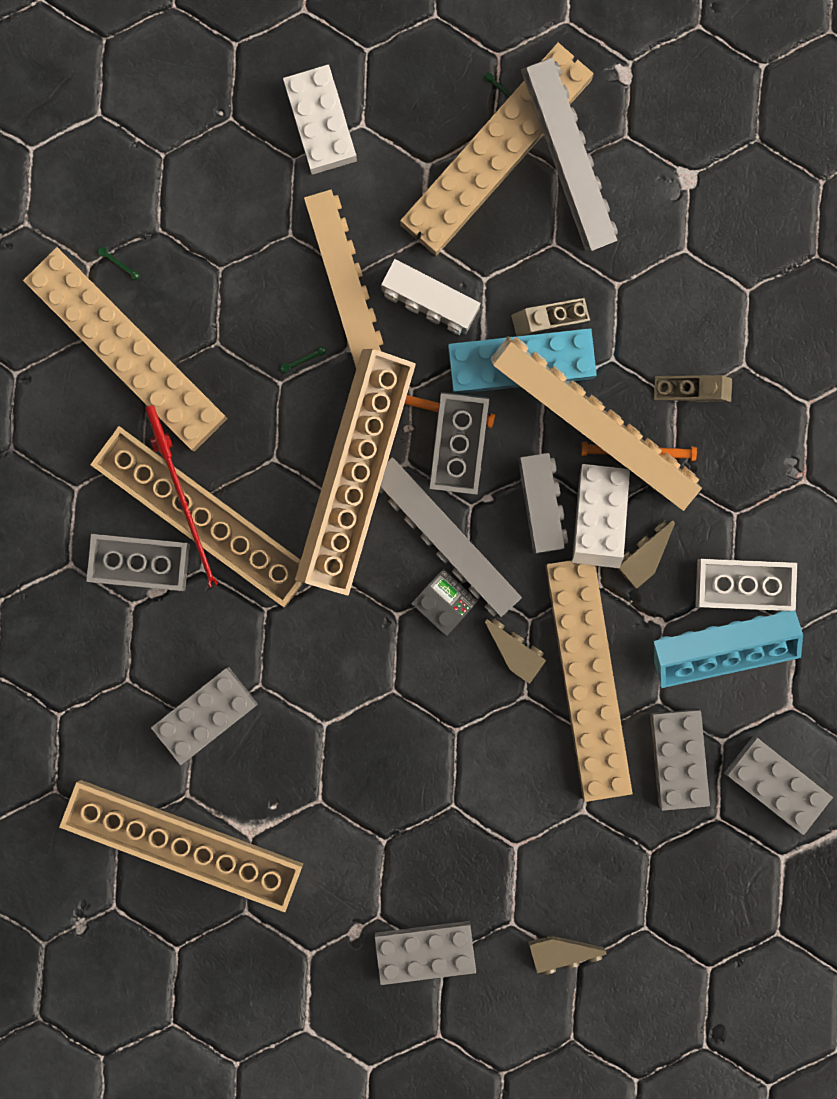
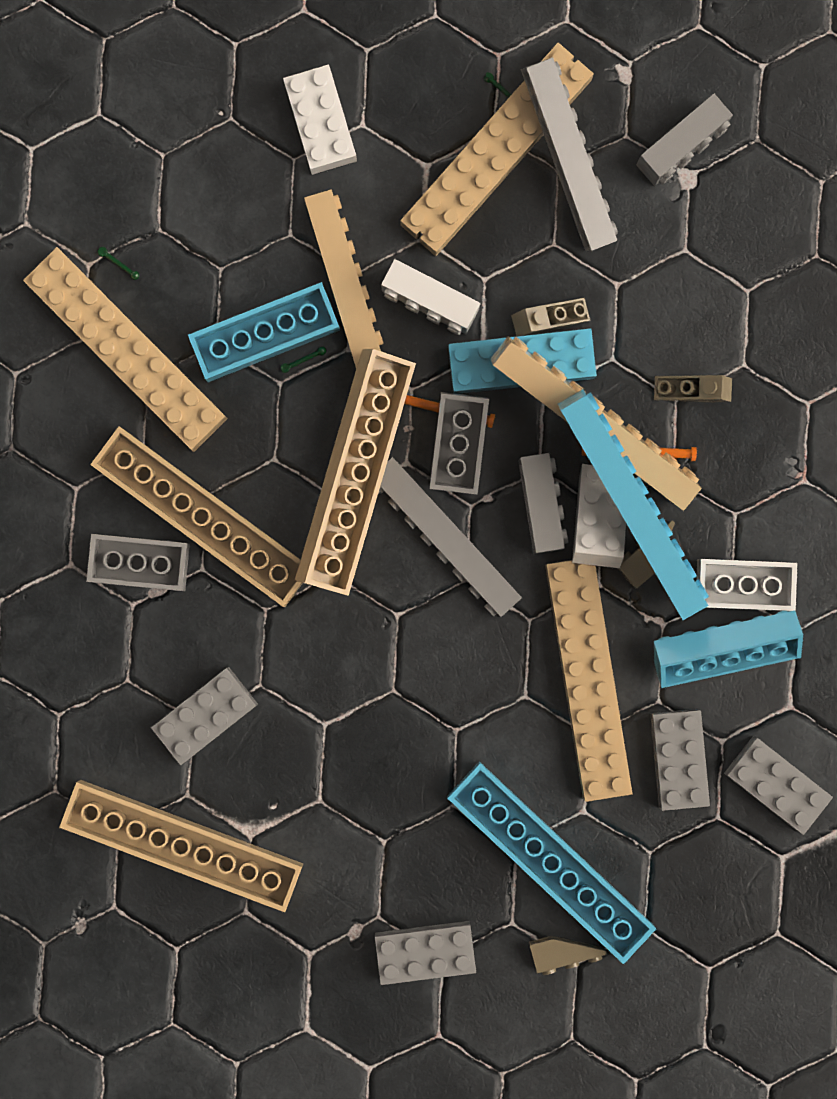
red piece [145,405,218,588] -> none
dark grey slope [411,569,478,636] -> none
dark tan slope [485,618,546,684] -> none
none -> medium azure brick [188,282,340,382]
none -> medium azure brick [447,761,656,964]
none -> medium azure brick [558,389,709,620]
none -> light grey brick [636,93,733,186]

